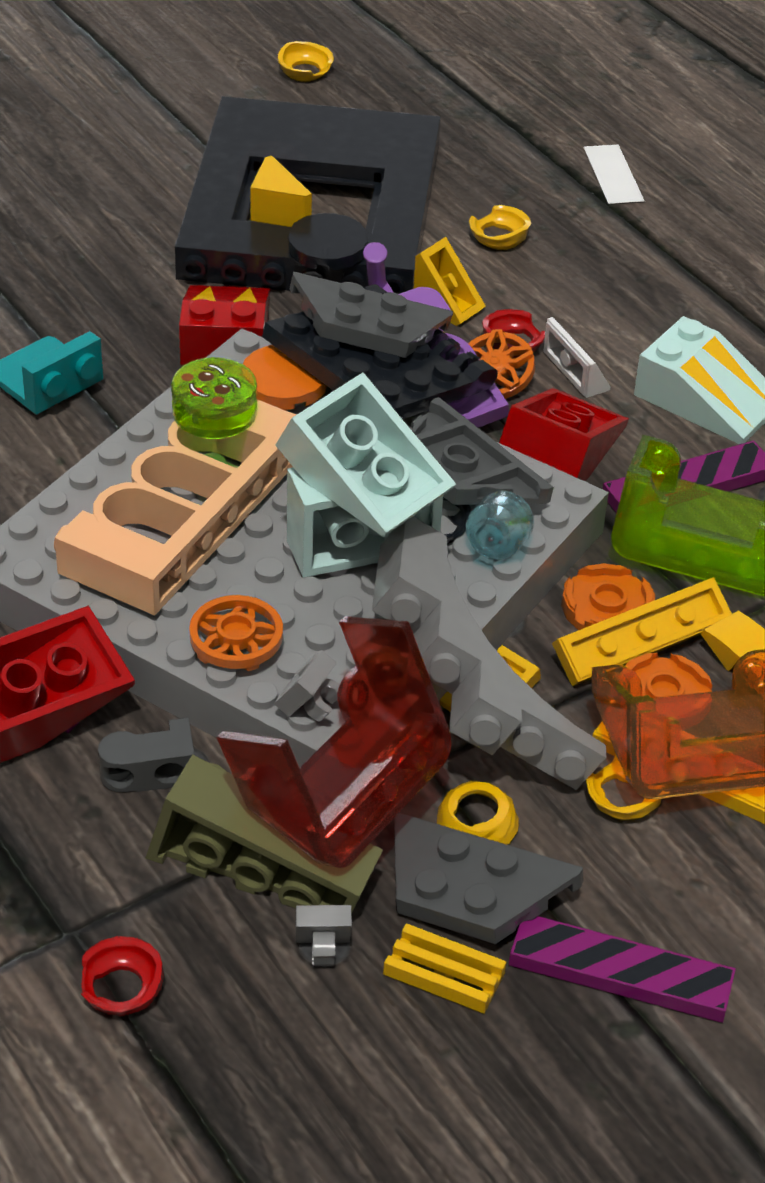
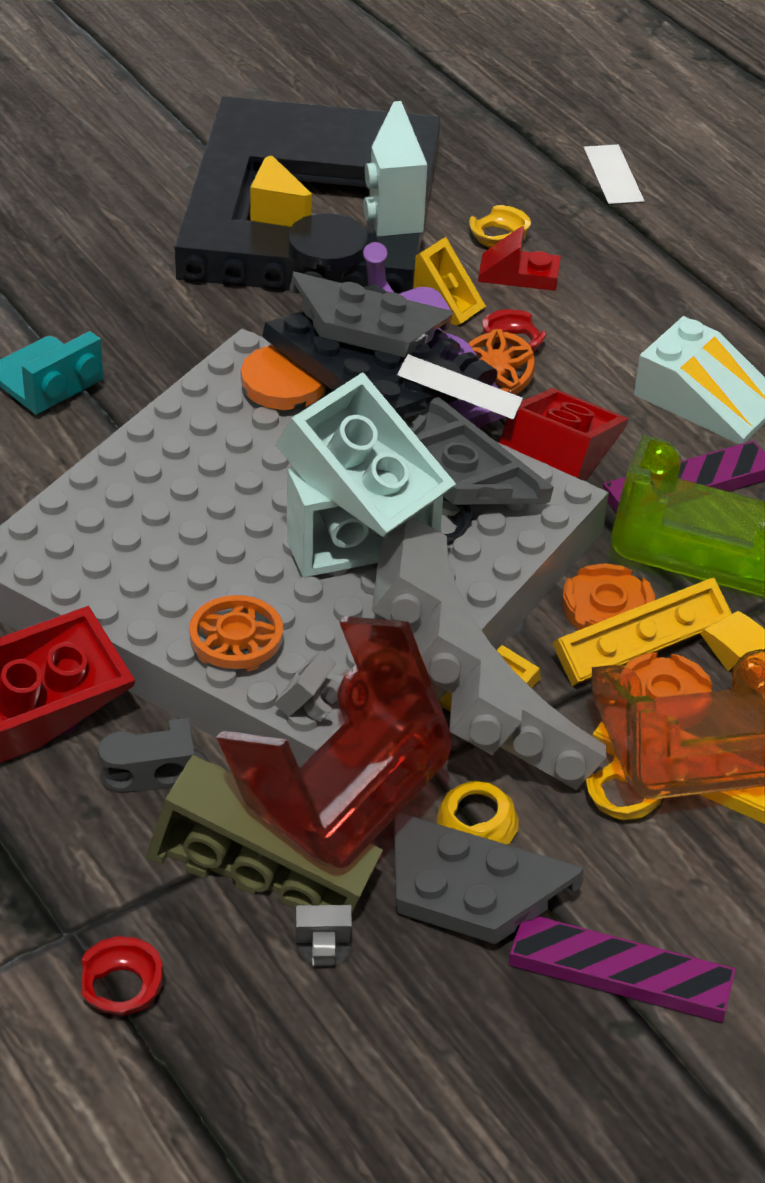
light nougat fence [54,382,296,616] -> none
clear neon green head [171,357,257,439] -> none
red slope [179,285,270,366] -> none
yellow piece [278,41,334,82] -> none
yellow tile [383,923,507,1014] -> none
clear light blue head [466,490,534,560] -> none
white slope [543,317,611,398] -> none
none -> light aqua slope [363,101,427,237]
none -> white sticker [397,354,523,419]
none -> red slope [478,226,561,291]

